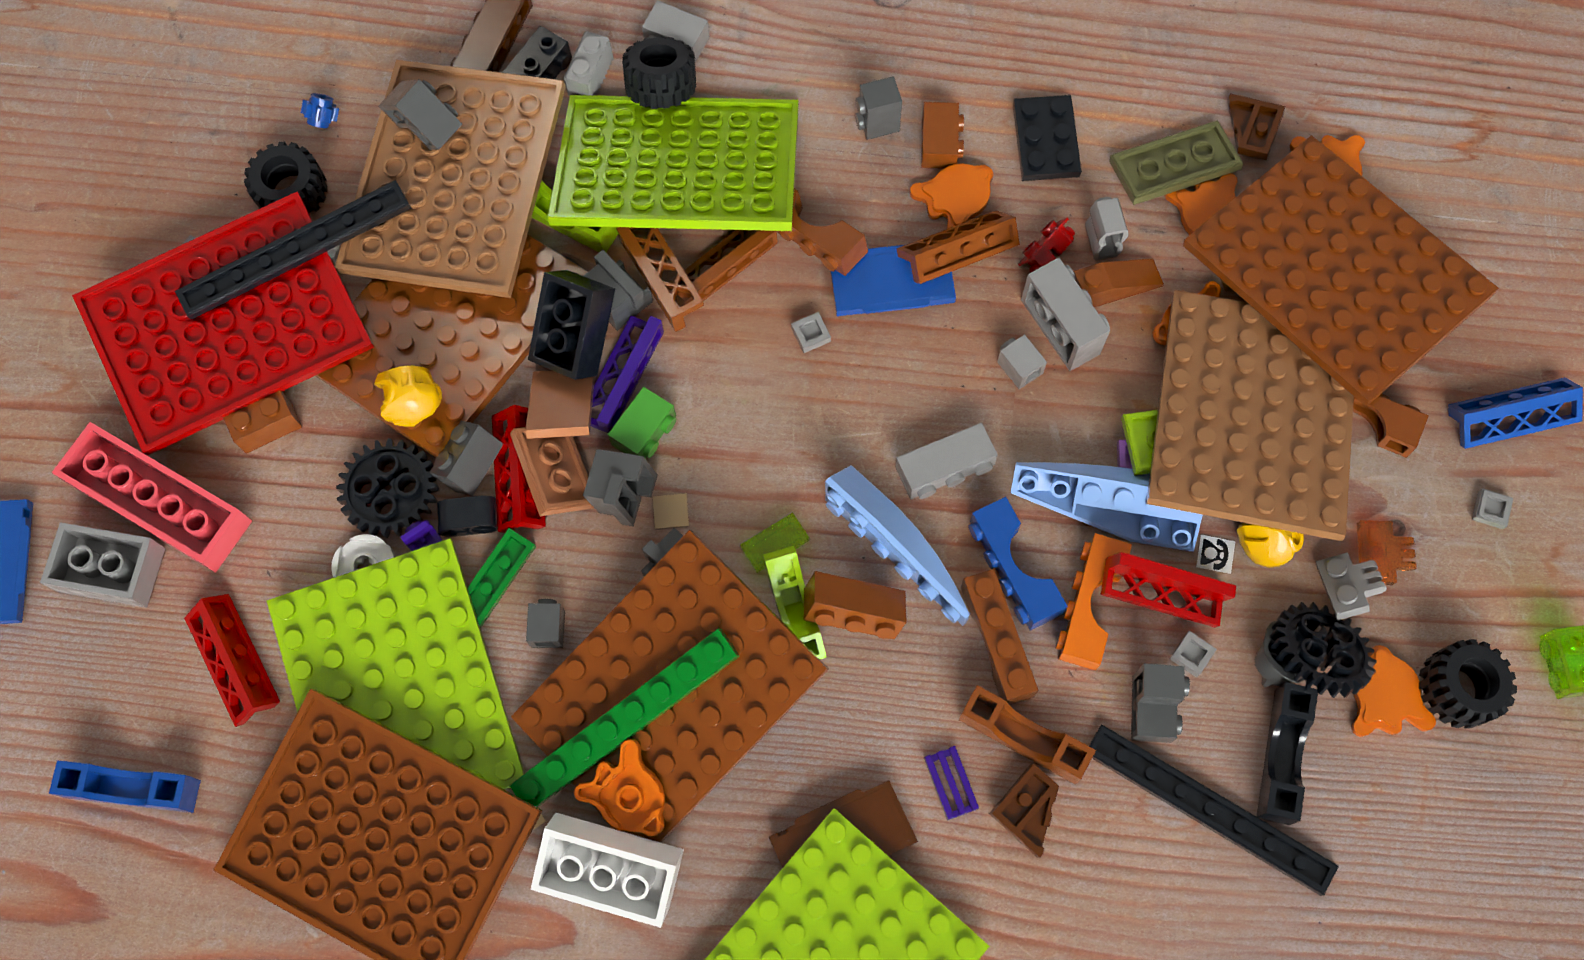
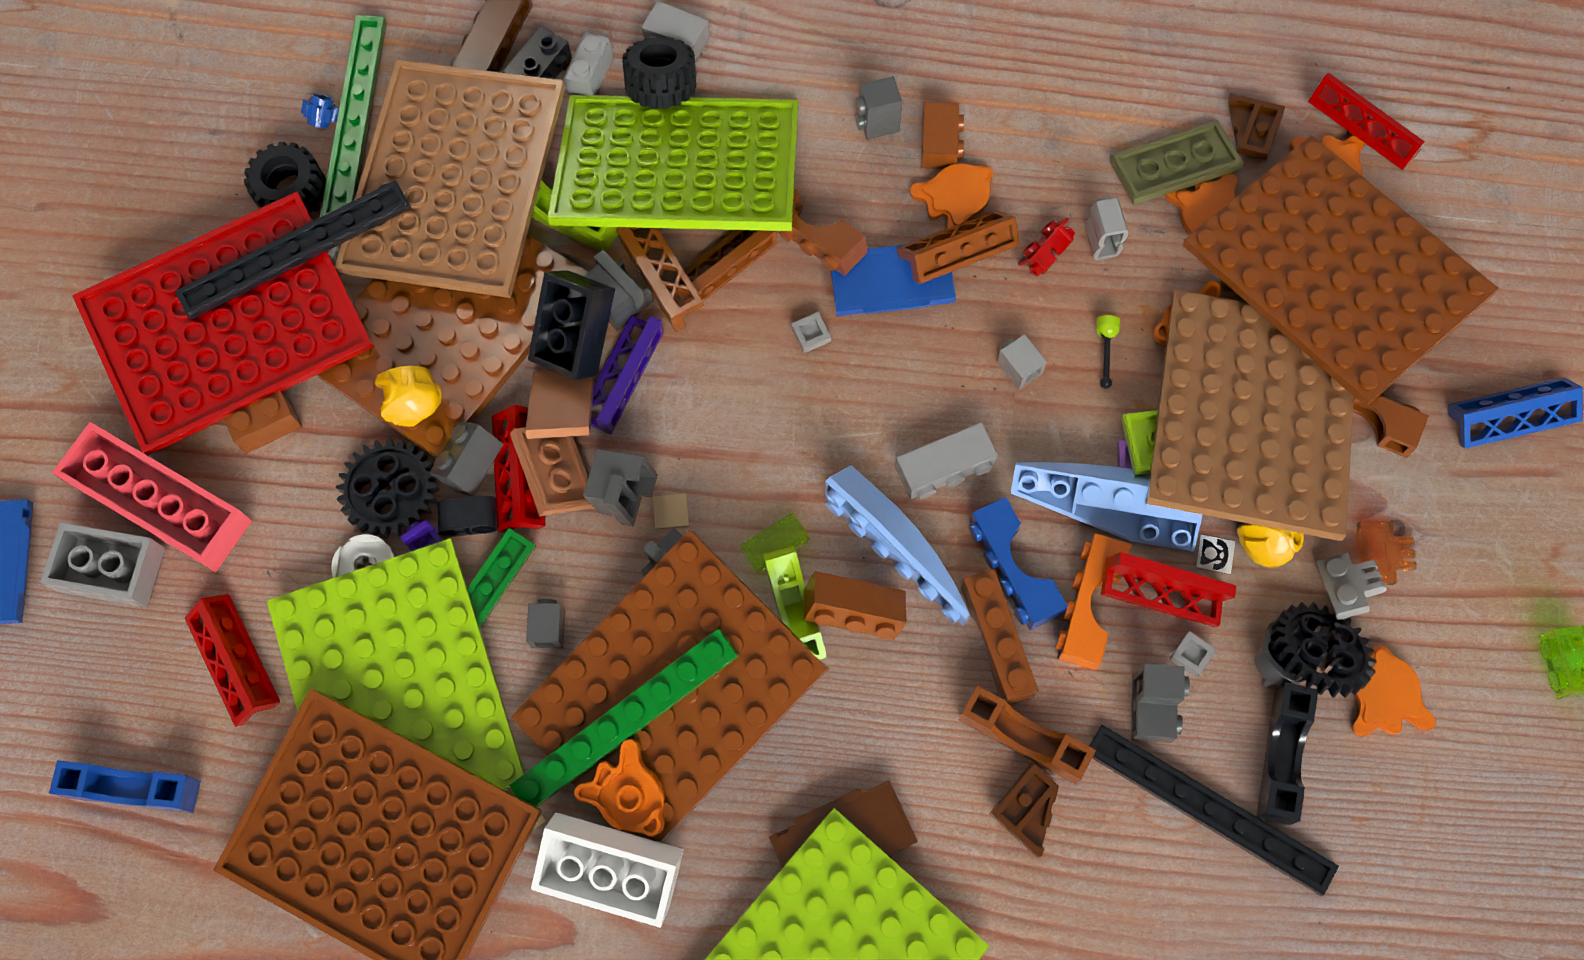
dark grey brick [378,79,462,150] -> none
bright green brick [608,386,677,458] -> none
dark purple tile [924,746,979,821] -> none
black plate [1013,95,1082,181] -> none
light grey brick [1021,258,1110,371] -> none
dark orange slope [1073,258,1164,307] -> none
black tyre [1418,639,1517,729] -> none
light grey tile [1472,488,1513,529] -> none
none -> green plate [320,15,386,218]
none -> hinge [1096,315,1120,389]
none -> red fence [1308,72,1425,170]

